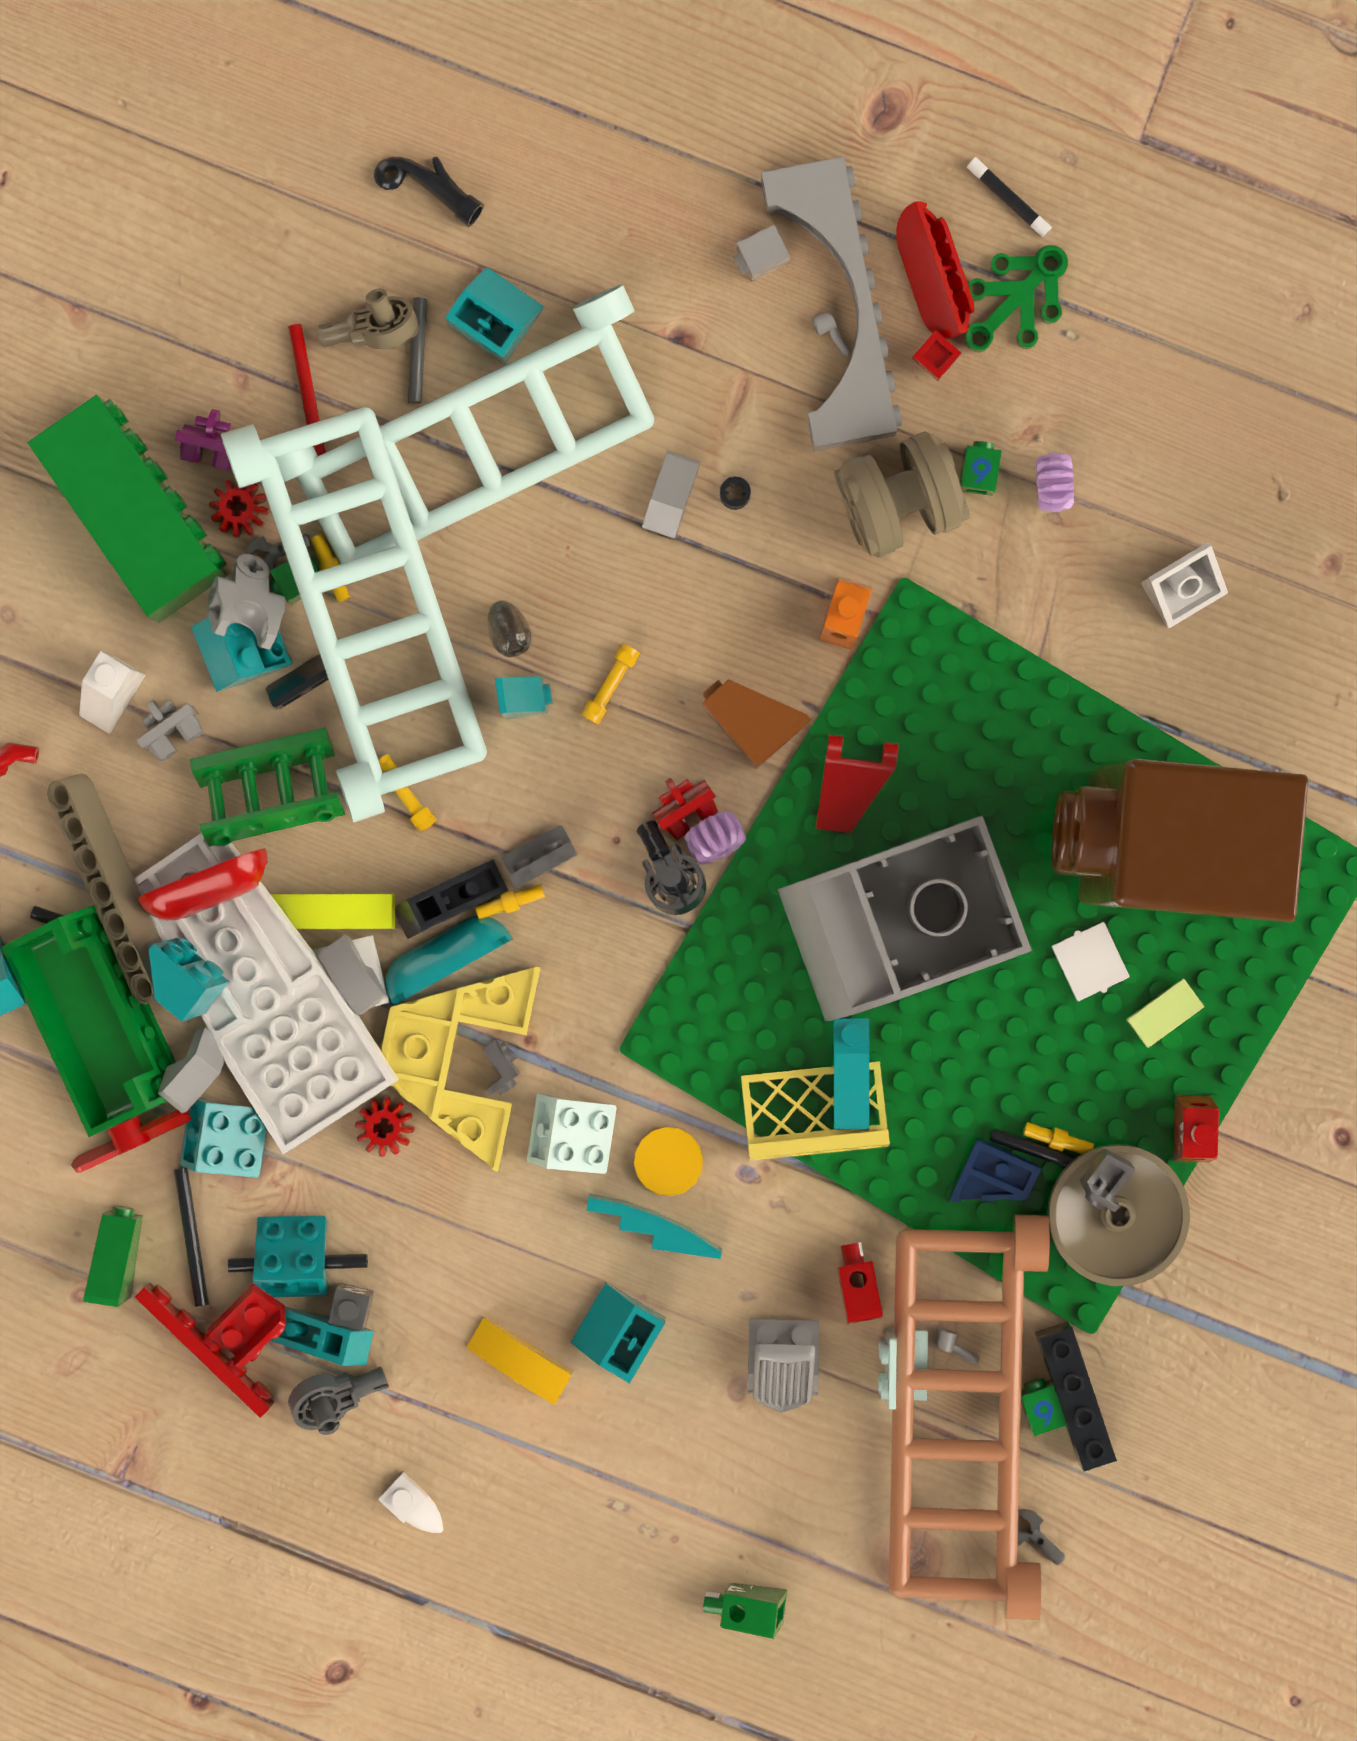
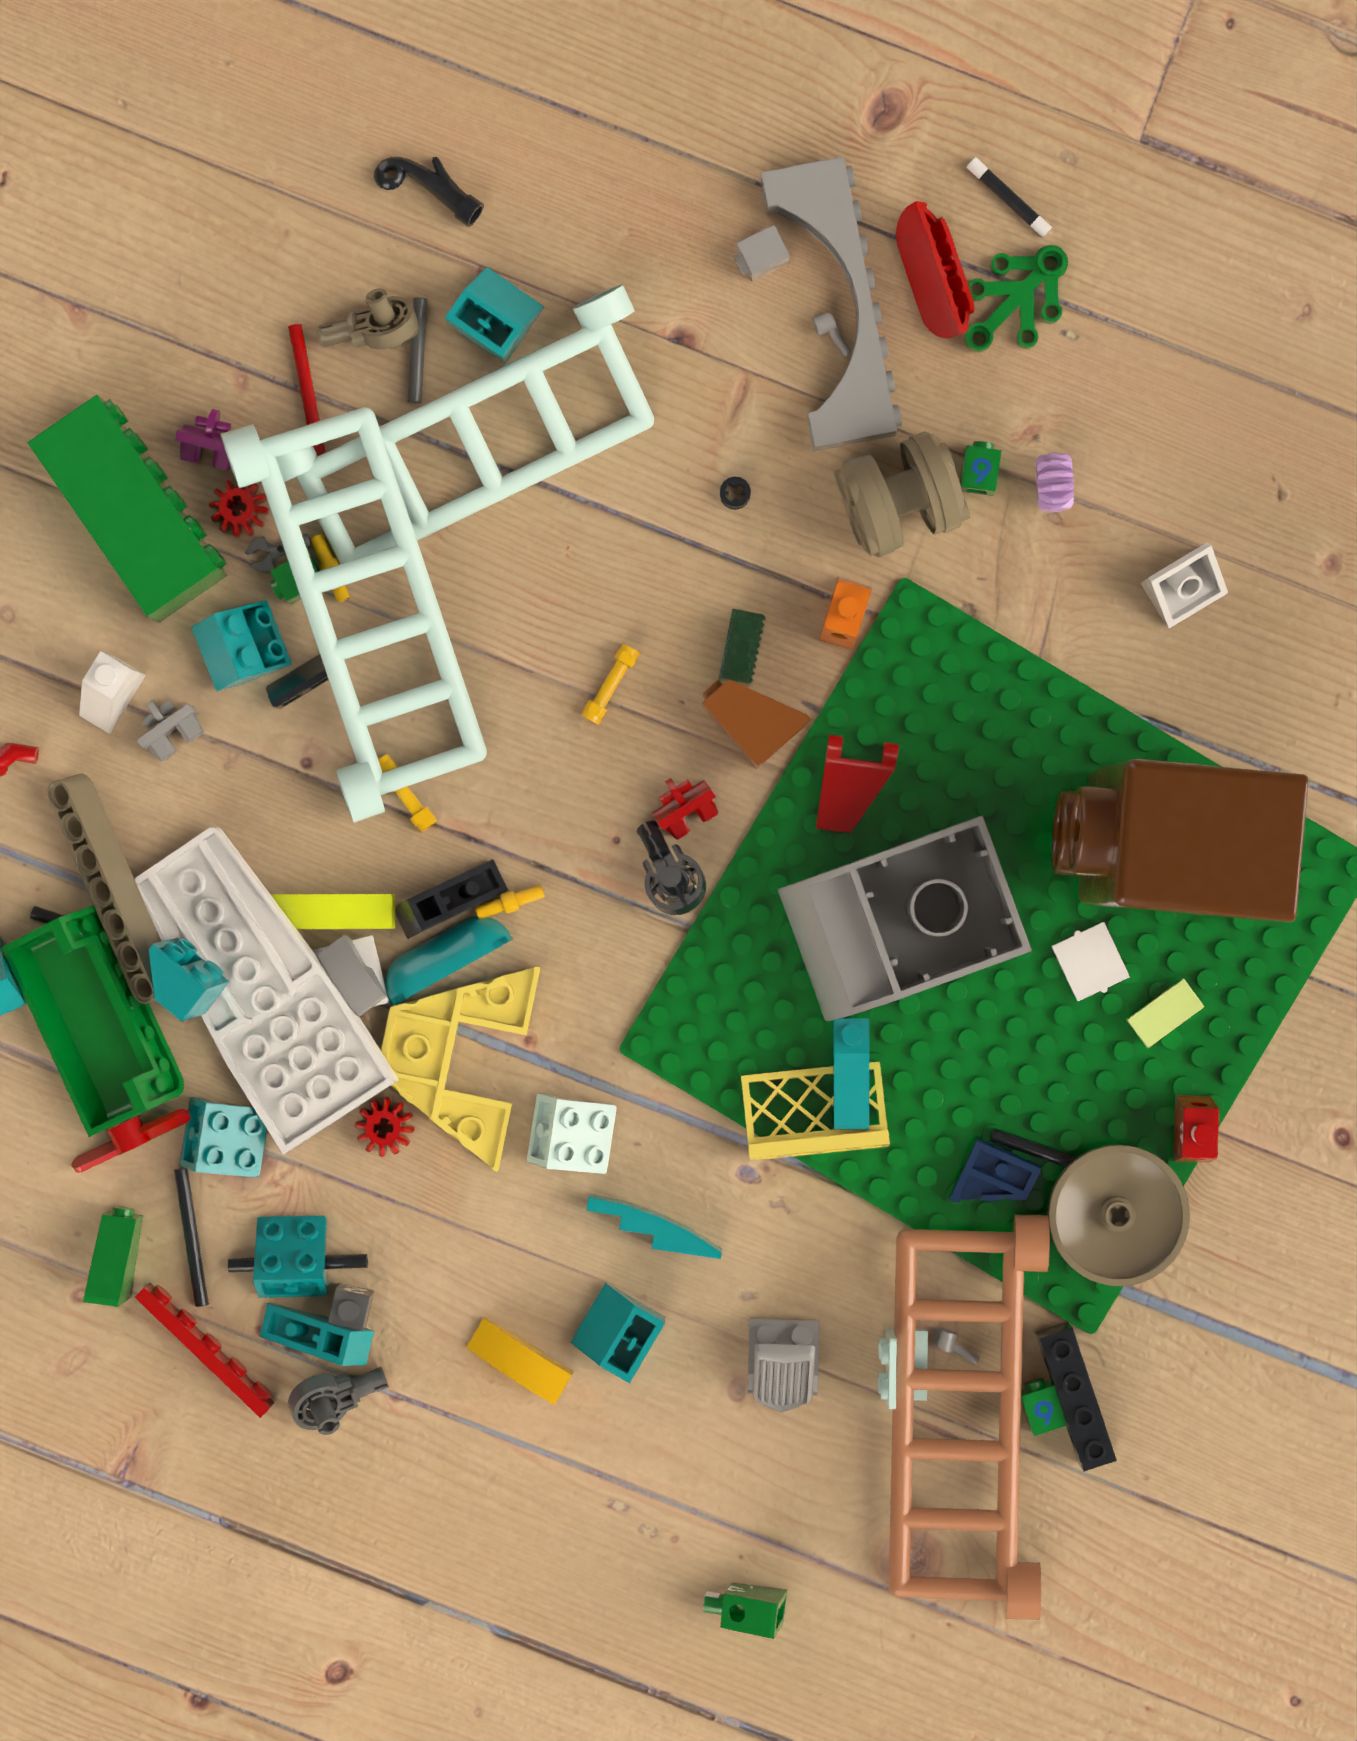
red brick [137,848,268,921] -> none
light grey slope [158,1027,224,1113] -> none
green fence [190,727,345,847] -> none
light grey piece [207,554,285,650] -> none
red bracket [207,1284,286,1369] -> none
white plate [378,1472,443,1533] -> none
flat silver bracket [482,1039,520,1096] -> none
clear smoke animal [487,600,532,658] -> none
teal slope [495,676,553,719] -> none
flat silver bracket [502,825,578,888] -> none
yellow tile [634,1126,703,1196] -> none
light grey slope [642,450,701,539] -> none
lavender gear [684,811,746,865] -> none
red torso [837,1242,883,1324] -> none
red tile [912,330,962,381] -> none
dark grey bar [1018,1509,1065,1565] -> none
yellow bar [1023,1122,1094,1154] -> none
flat silver bracket [1079,1148,1135,1212] -> none
none -> clear green brick [718,609,766,686]

